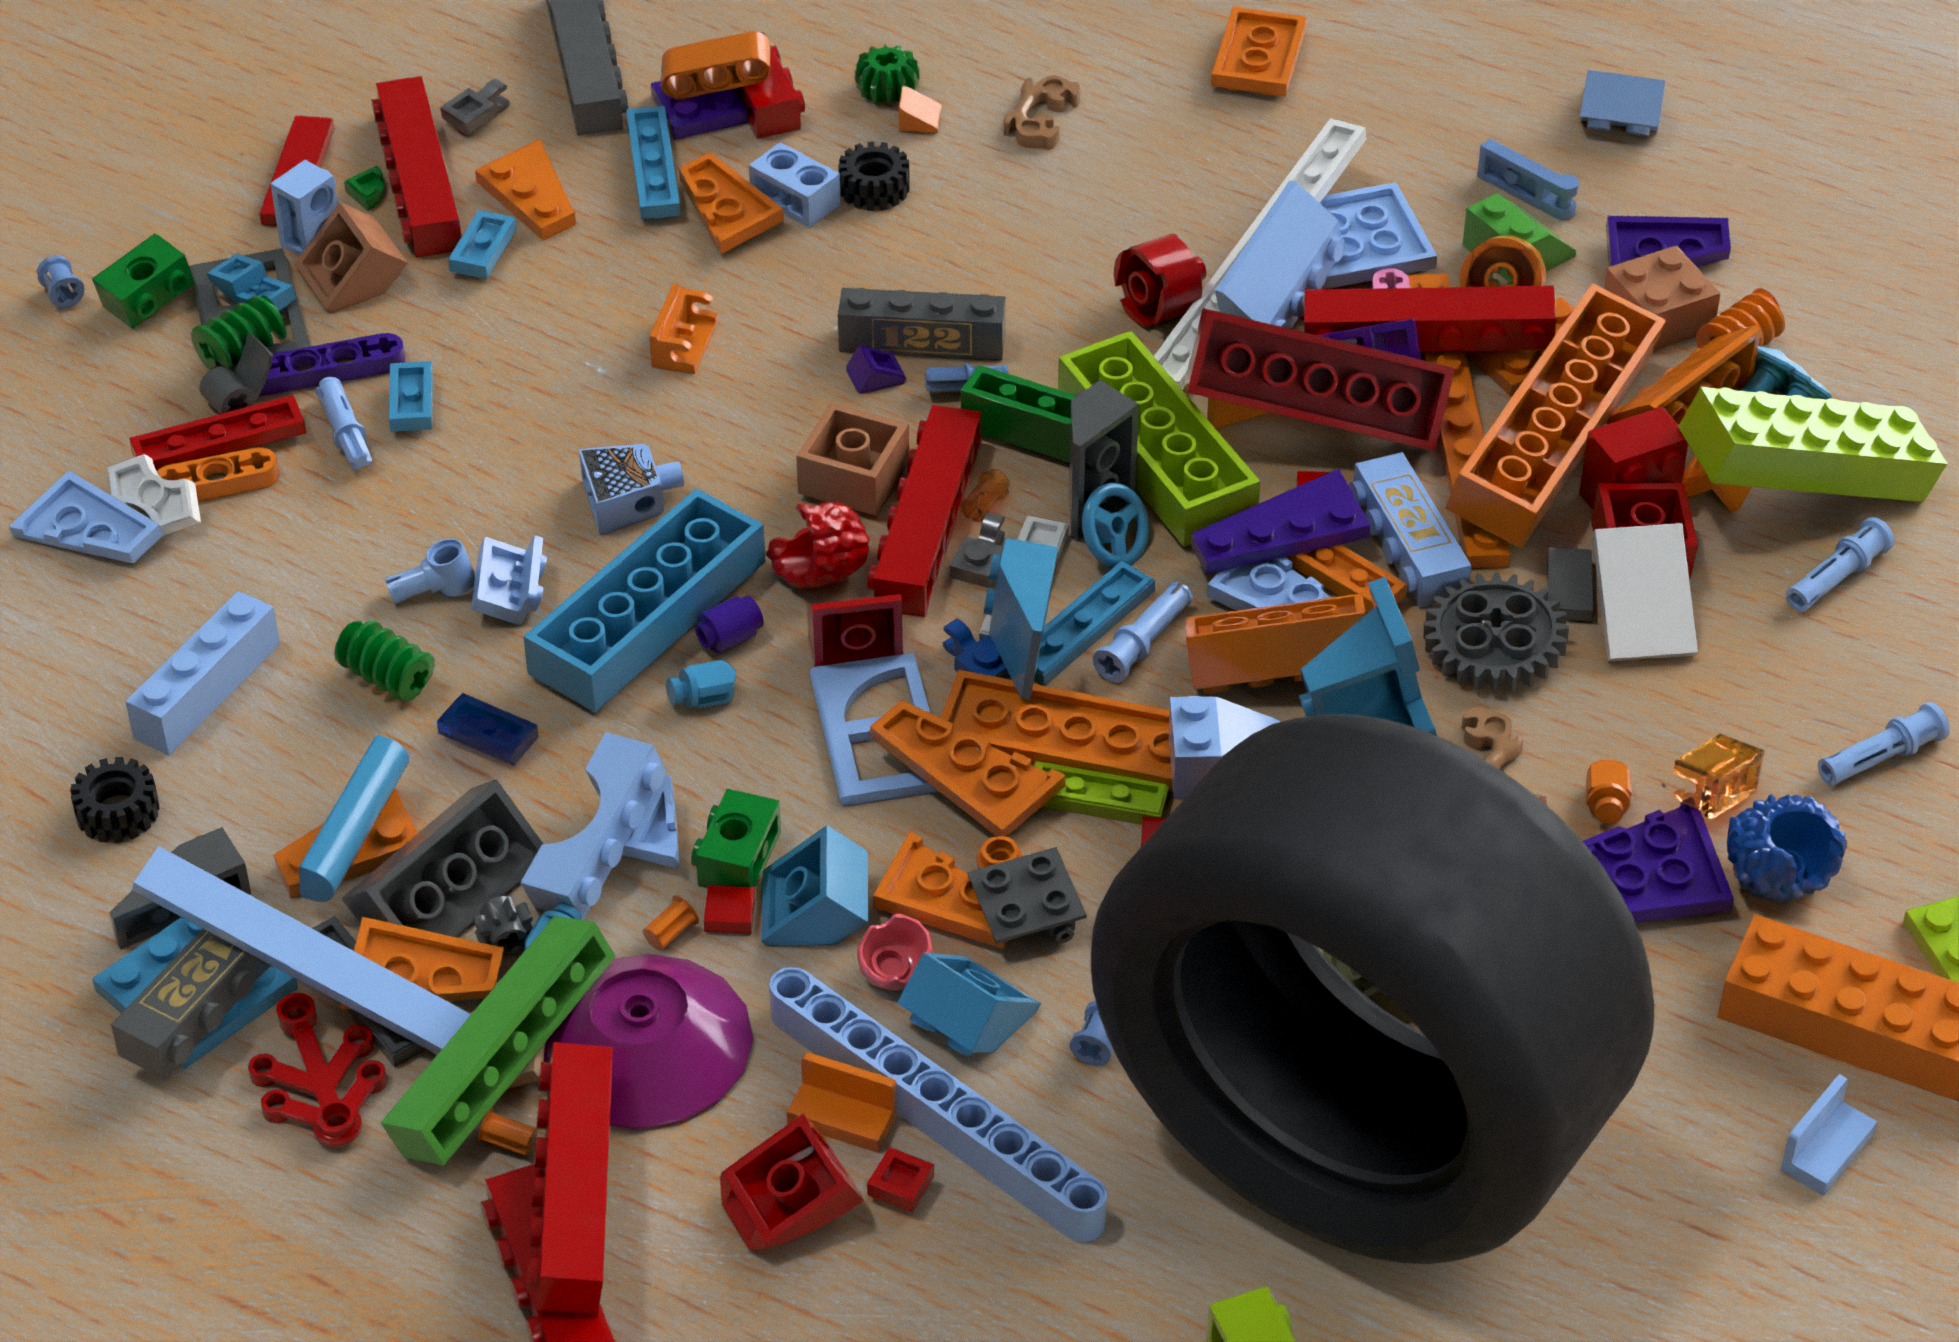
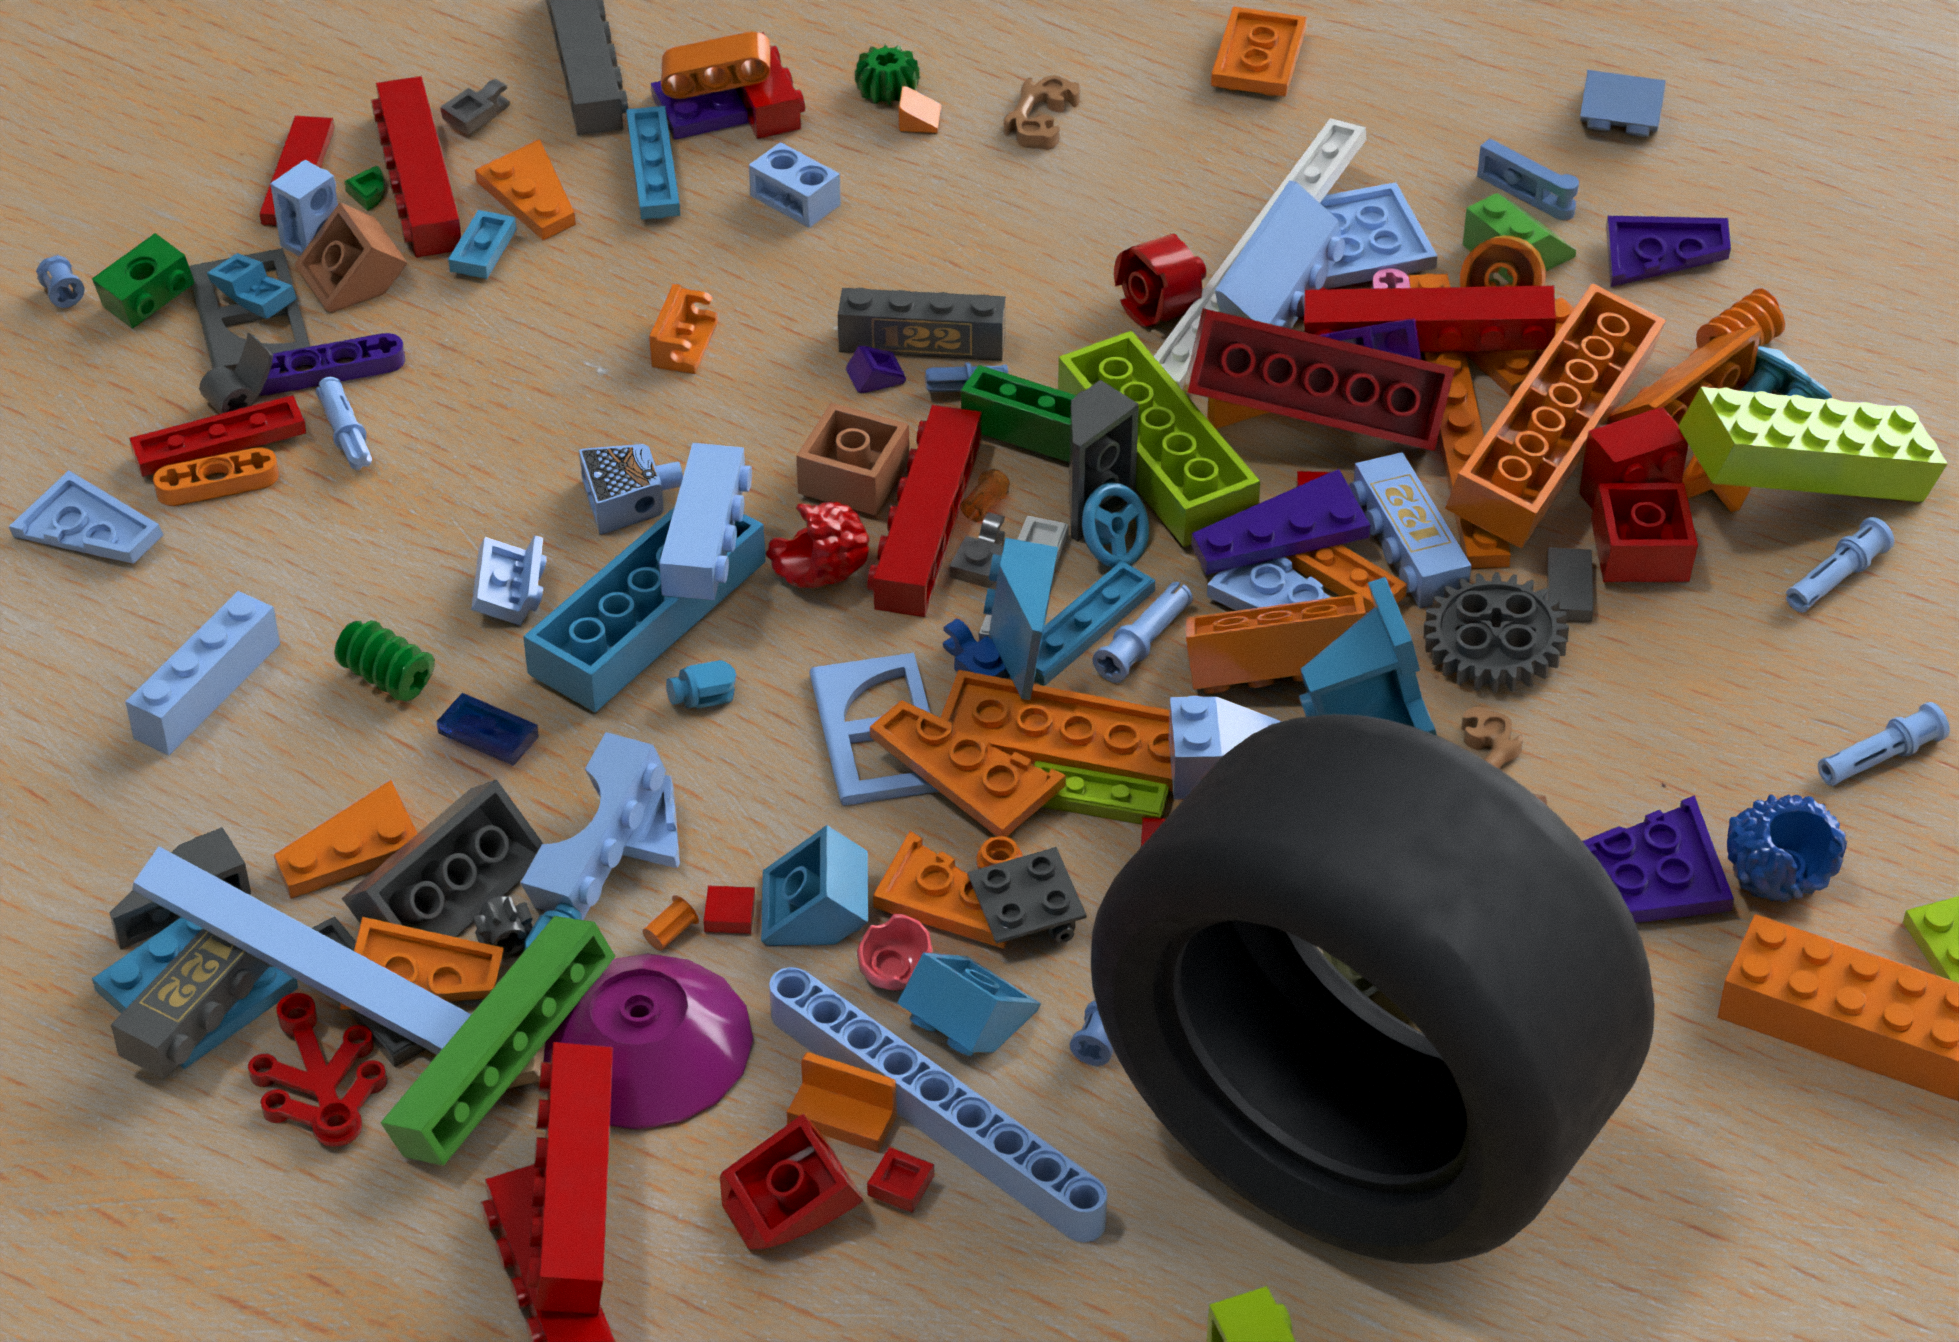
black tyre [70,757,160,843] -> none
white tile [107,454,201,536] -> none
green piece [191,295,287,370] -> none
dark azure brick [299,735,409,902] -> none
light blue pin [385,538,475,604] -> none
dark azure plate [389,361,433,432] -> none
orange piece [478,1107,538,1156] -> none
orange wing [679,152,784,254] -> none
green brick [691,789,781,888] -> none
dark purple brick [695,595,764,654] -> none
red slope [807,594,903,667] -> none
black tyre [838,141,910,211] -> none
orange arm [1586,759,1631,824] -> none
white tile [1592,523,1698,662] -> none
nougat brick [1604,245,1721,350] -> none
clear orange hinge [1673,734,1765,819] -> none
light blue panel [1780,1074,1877,1196] -> none
none -> light blue brick [659,443,752,600]

